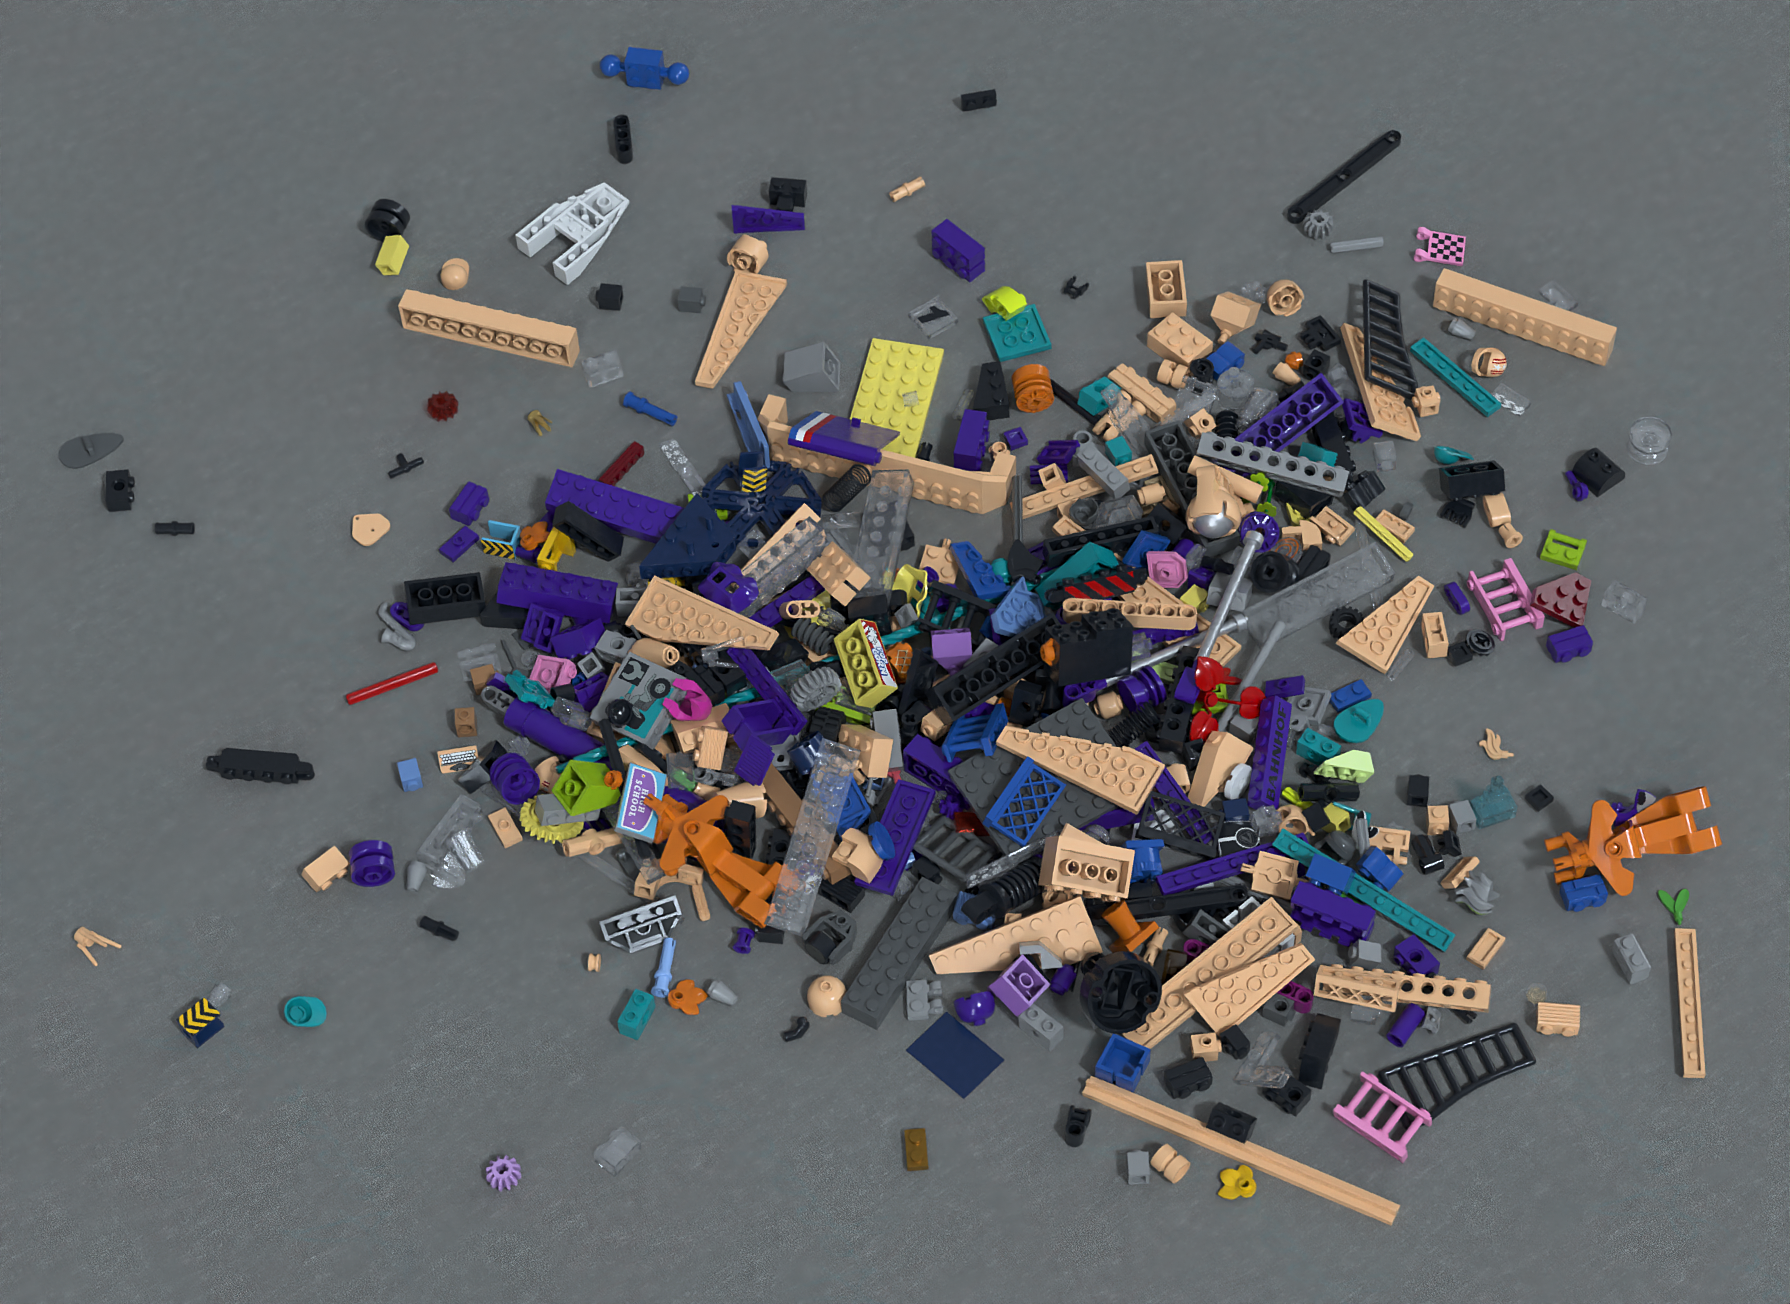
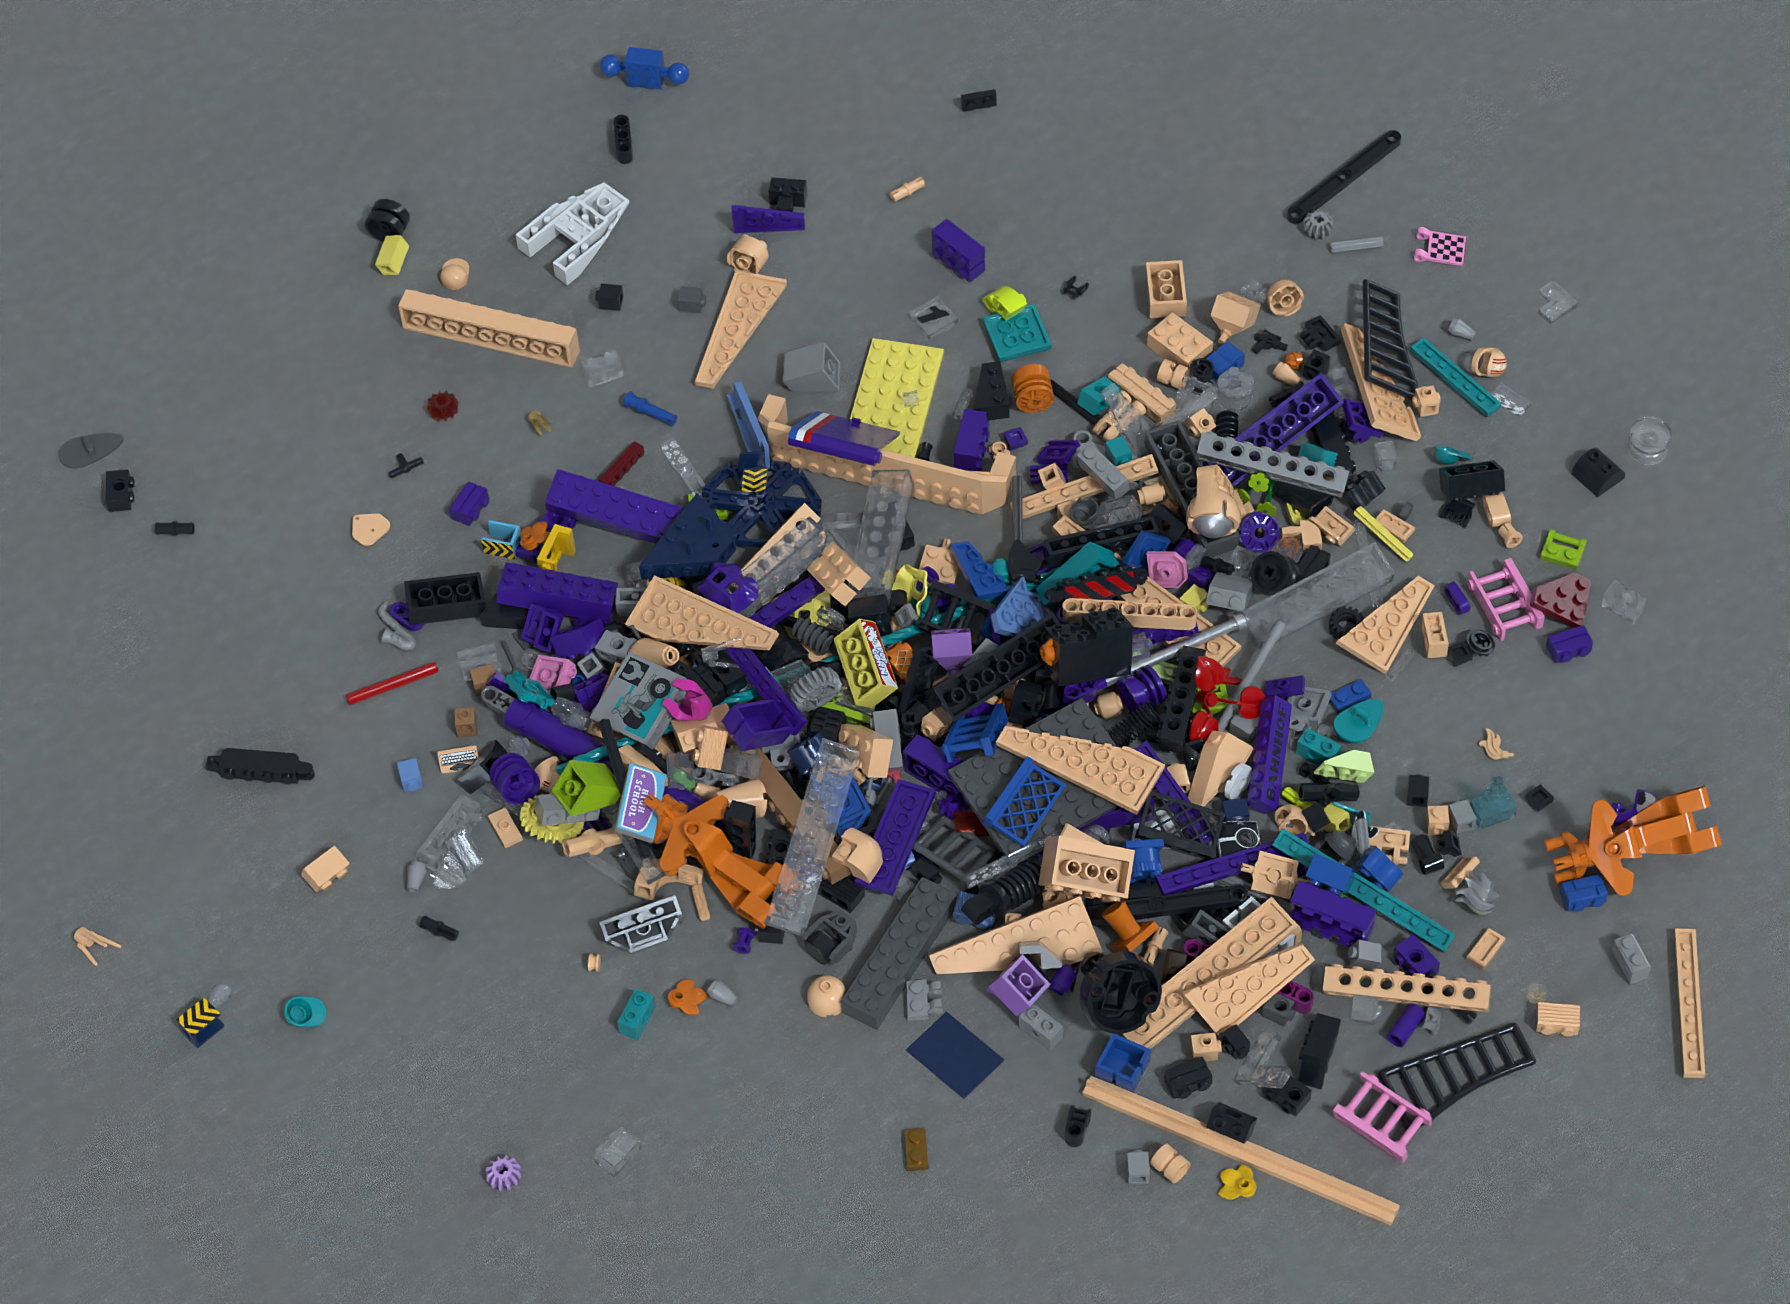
dark purple wheel [349,840,395,887] -> none
dark purple plate [439,526,479,562] -> none
black brick [552,501,624,562] -> none
orange plate [604,770,623,790] -> none
black piece [605,699,633,728] -> none
light blue pin [651,938,676,998] -> none
dark purple window [734,733,775,786] -> none
clear brick [737,529,766,559] -> none
light nougat beam [779,600,820,619] -> none
black arm [783,1016,810,1042] -> none
black piece [822,464,871,512] -> none
blue tile [868,822,895,861] -> none
dark purple cylinder [953,991,995,1026] -> none
flat silver piece [1174,530,1264,705] -> none
light nougat brick [1187,456,1263,504] -> none
clear cone [1235,387,1280,433] -> none
clear brick [1249,805,1282,838] -> none
light nougat fence [1314,965,1401,1012] -> none
light nougat brick [1433,268,1617,366] -> none
dark purple plate [1565,471,1589,501] -> none
bright green piece [1658,889,1689,925] -> none

